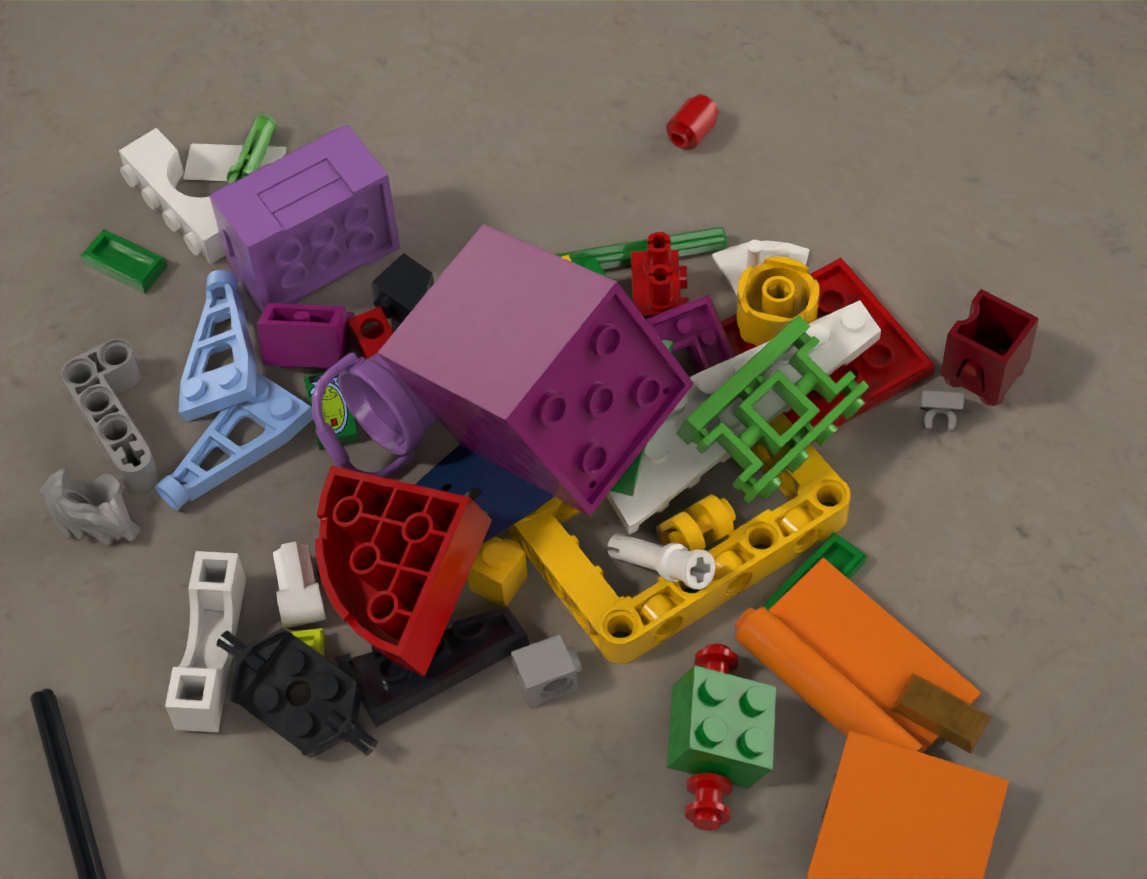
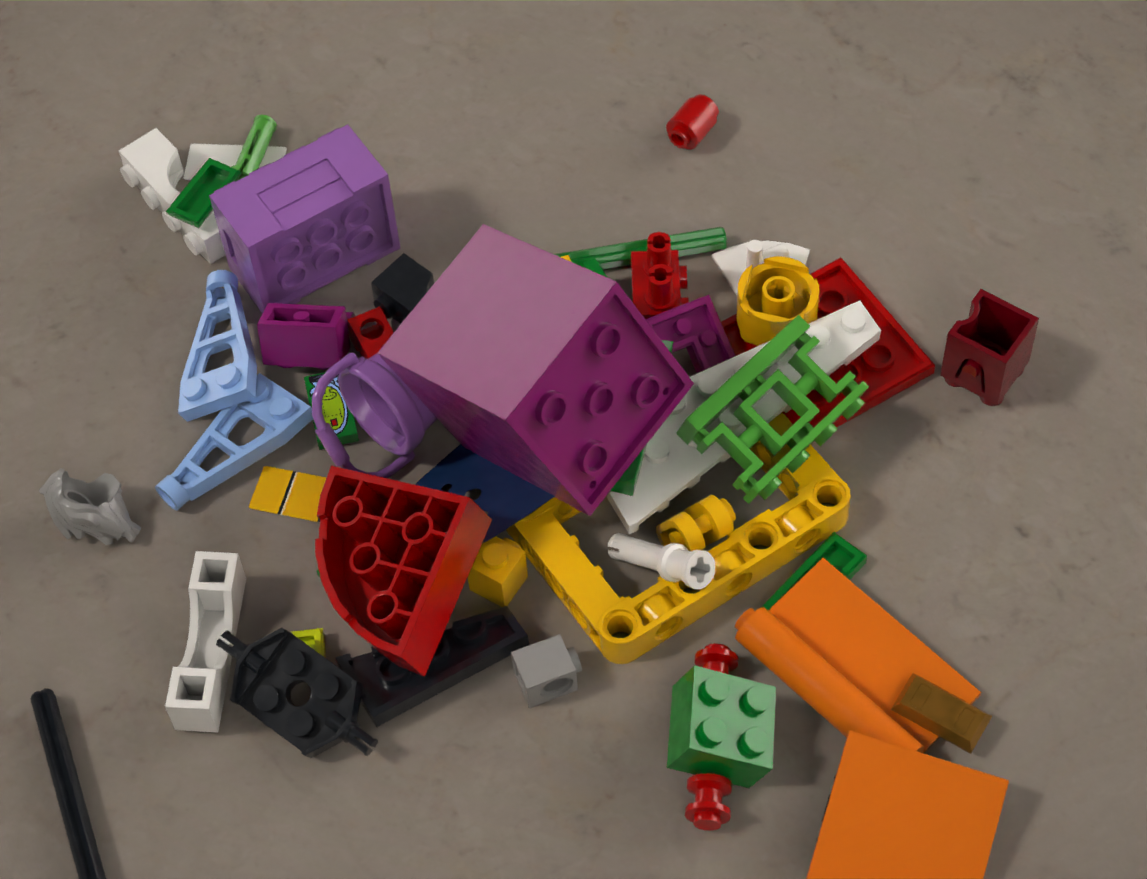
light grey beam [61,338,159,494] -> none
green tile [81,229,168,294] -> none
white piece [273,541,326,629] -> none
light grey tile [919,390,964,431] -> none
none -> green tile [166,158,242,228]
none -> yellow sticker [249,466,326,523]

